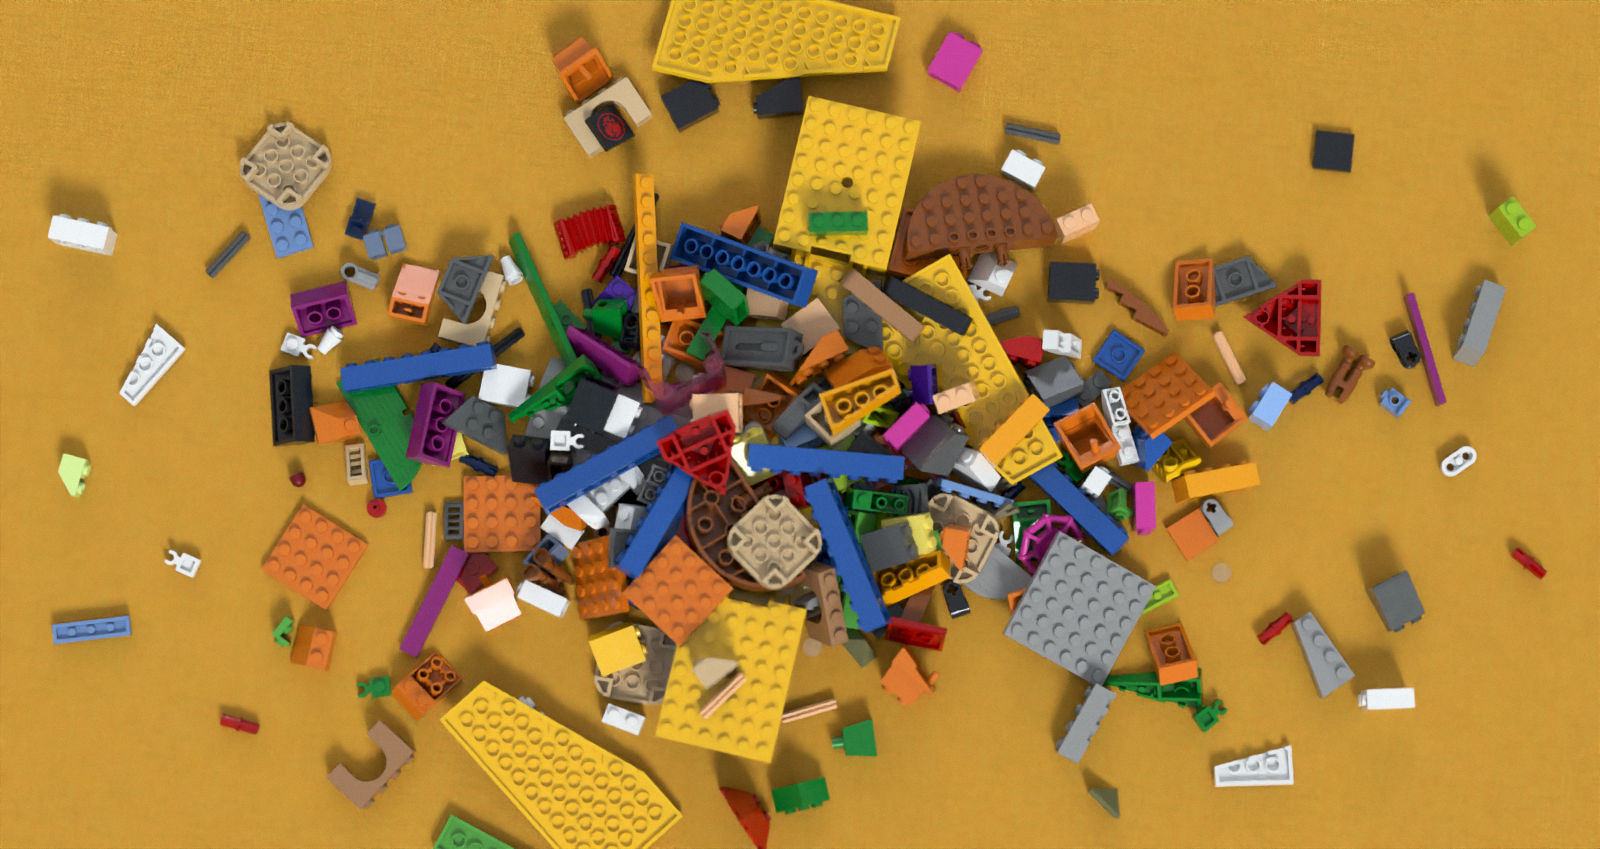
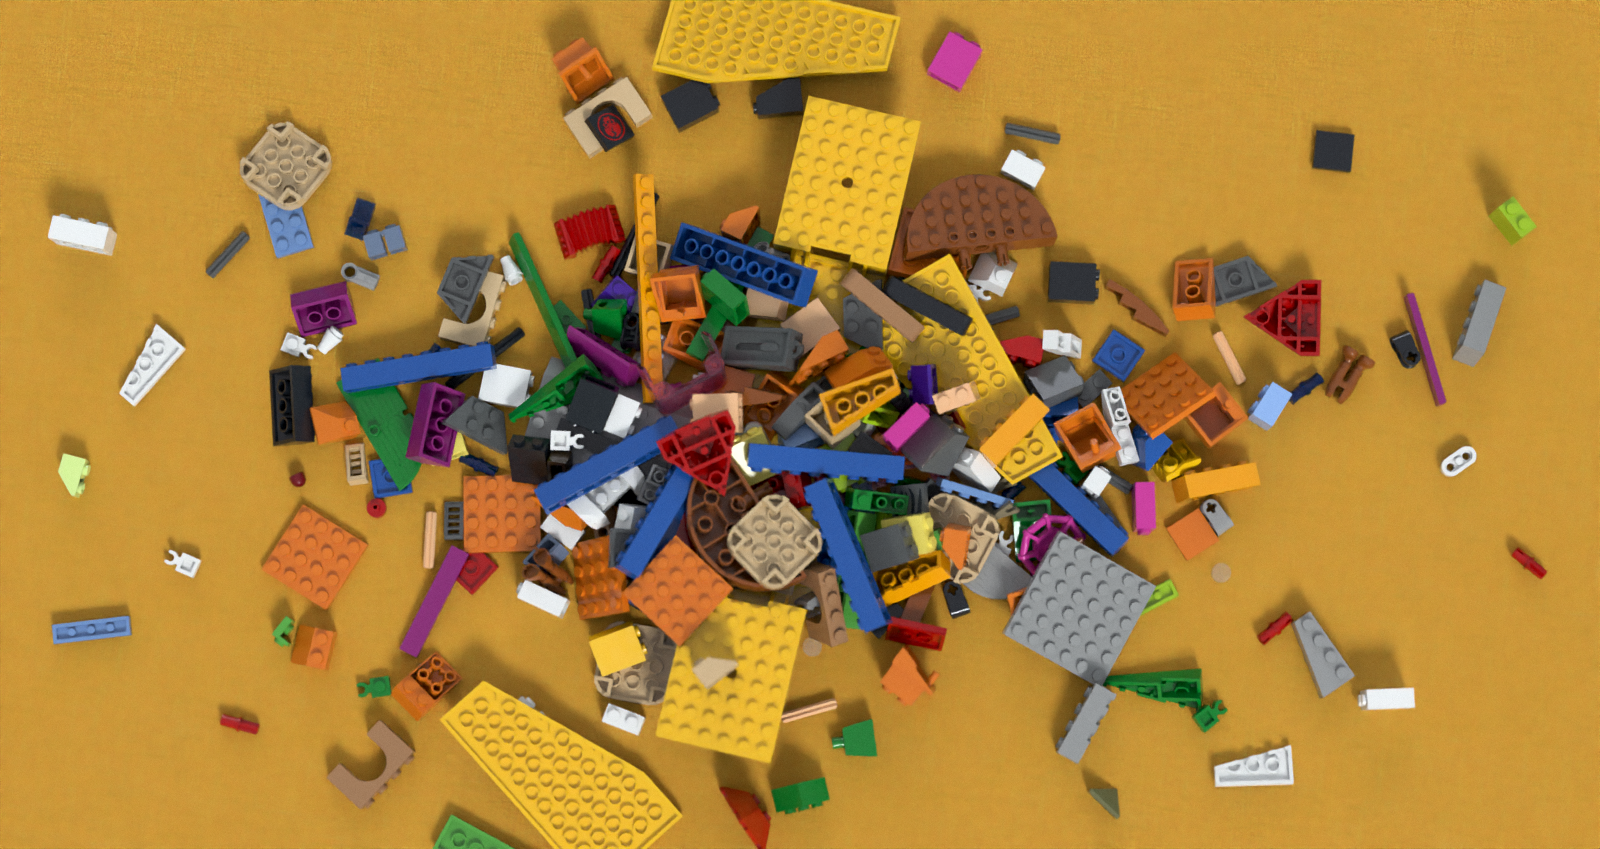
orange slope [387,263,440,326] -> none
piece [465,574,521,631] -> none
clear tile [675,363,694,383] -> none
light nougat axle [699,673,747,719] -> none
green brick [809,211,868,236] -> none
olive slope [842,628,877,668] -> none
light nougat brick [1054,203,1100,244] -> none
bright green bracket [1107,487,1134,521] -> none
orange slope [1144,622,1198,686] -> none
dark grey slope [1366,570,1425,633] -> none
medium blue brick [1378,387,1411,418] -> none

